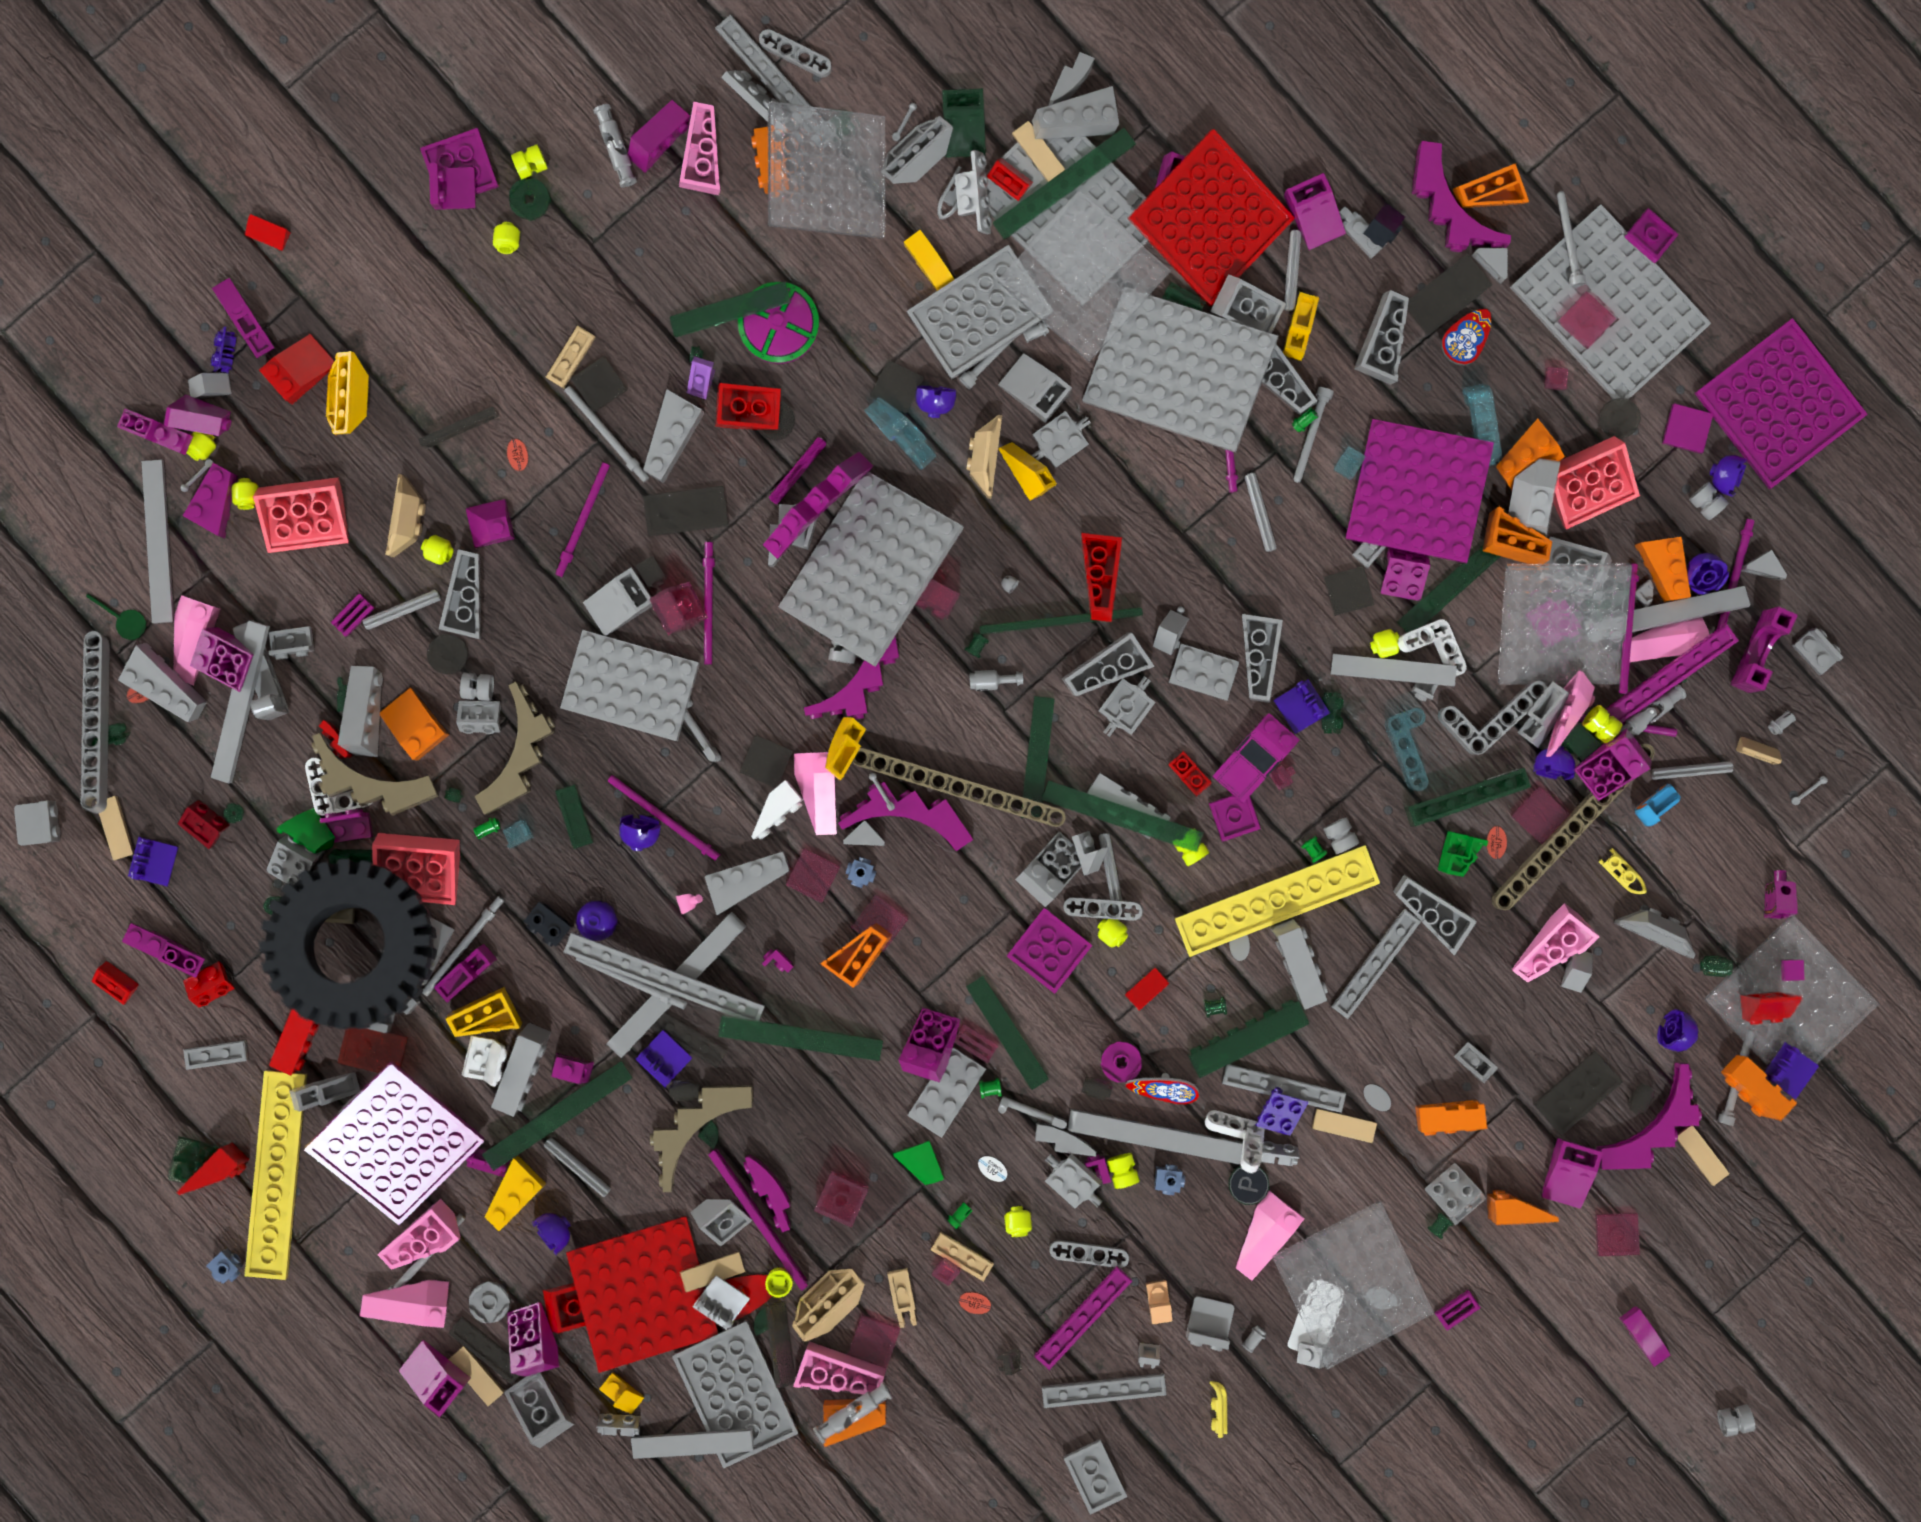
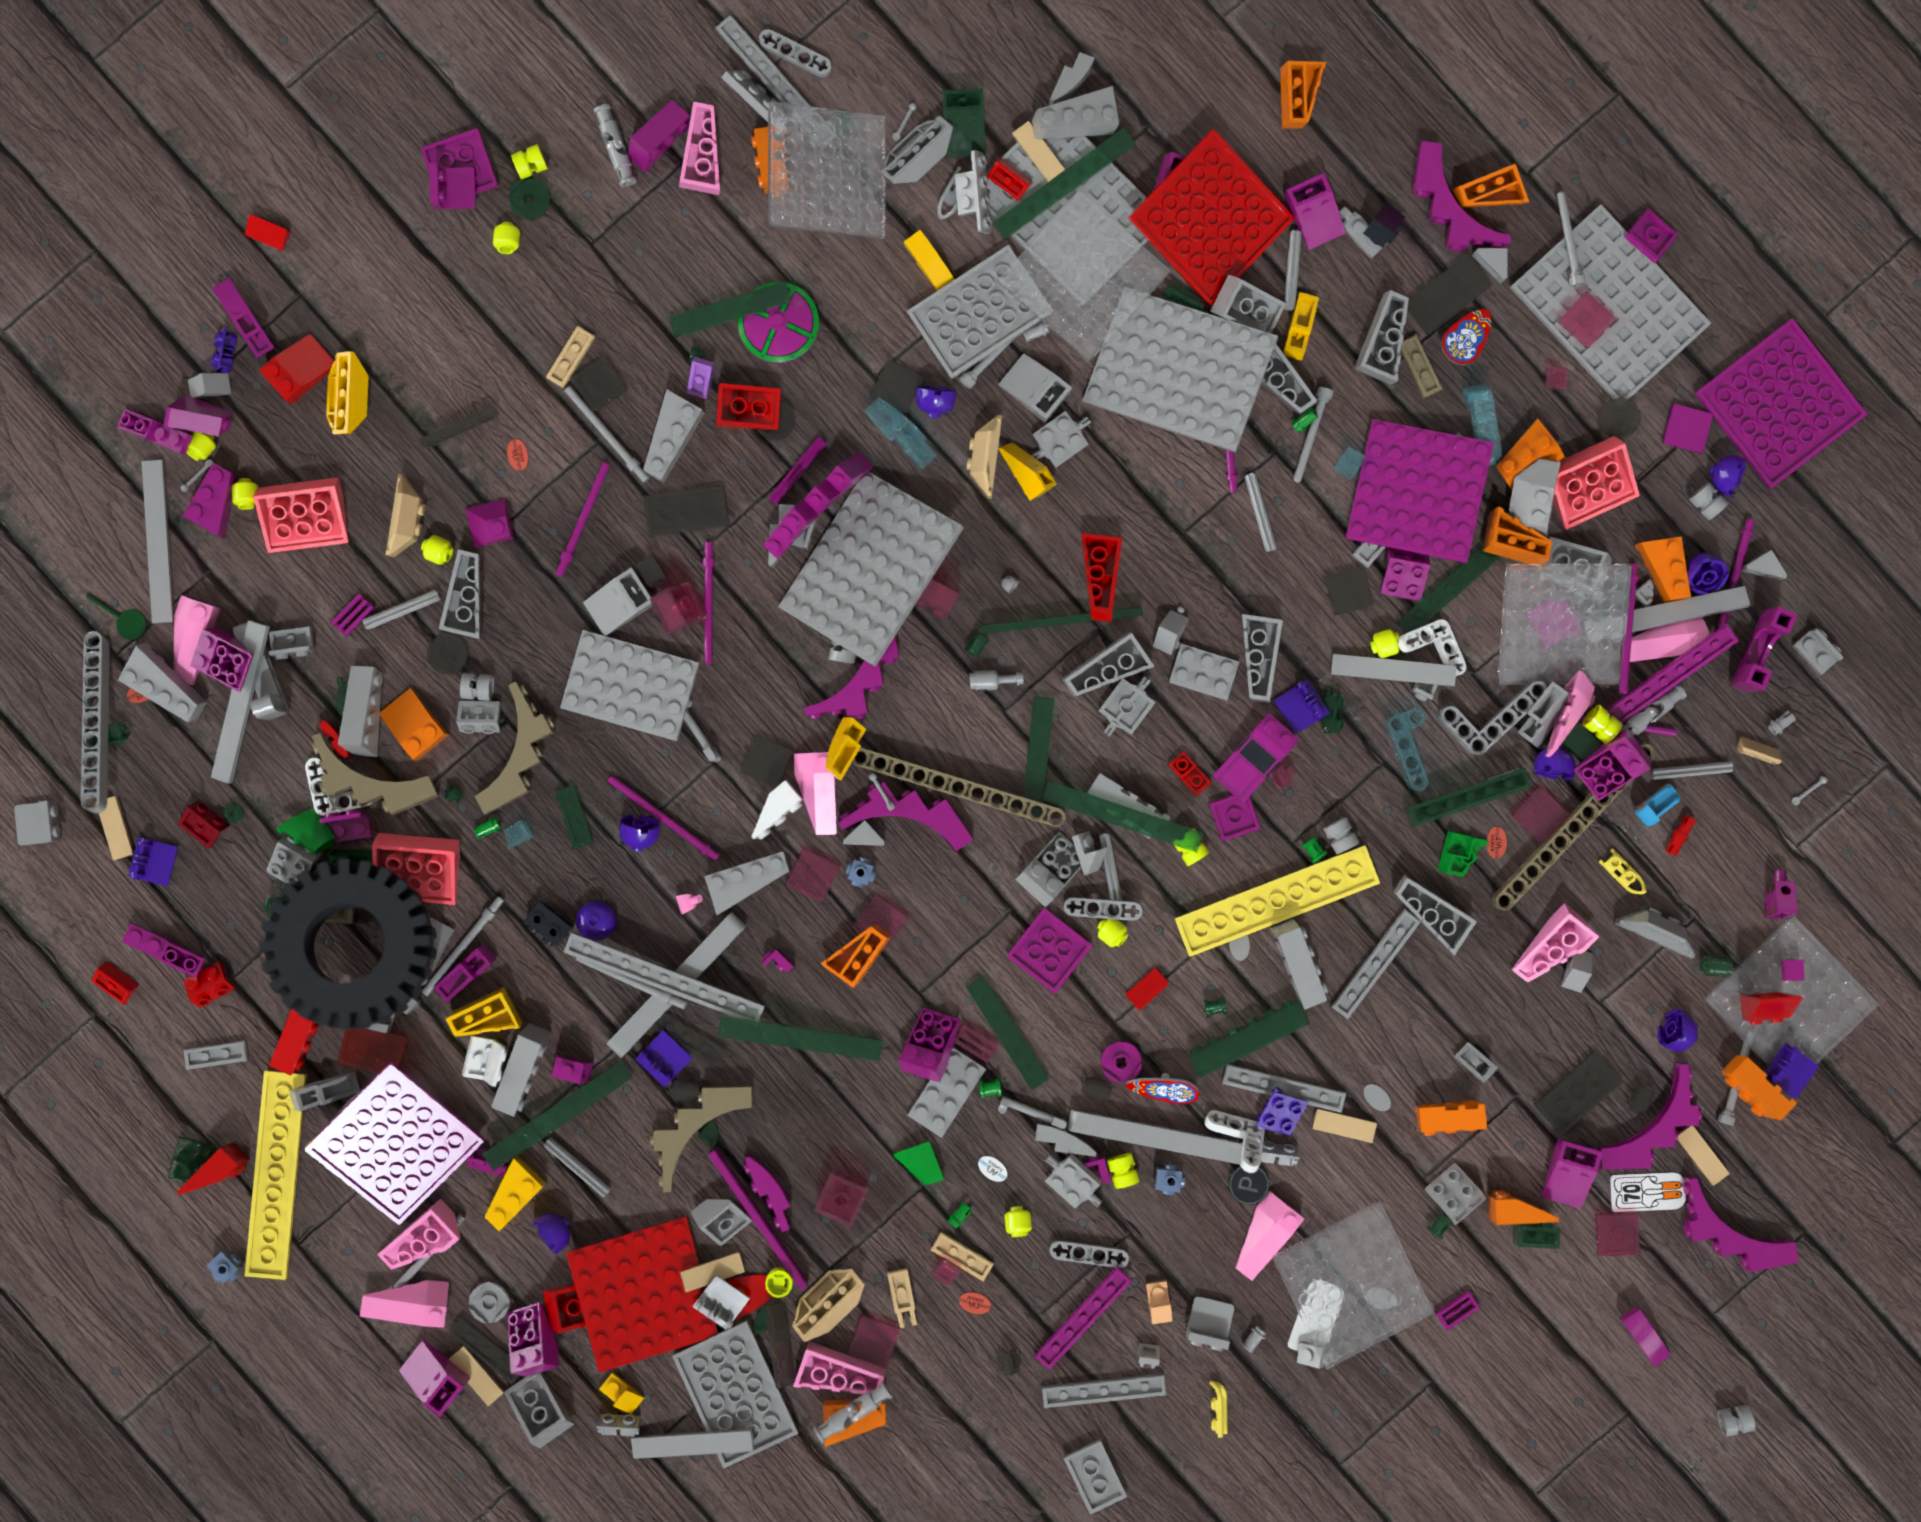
none -> orange wedge [1280,61,1326,129]
none -> dark tan tile [1400,334,1443,399]
none -> clear green brick [1513,1222,1560,1249]
none -> sticker [1610,1173,1686,1212]
none -> red pin [1665,815,1696,857]
none -> magenta arch [1682,1175,1799,1272]

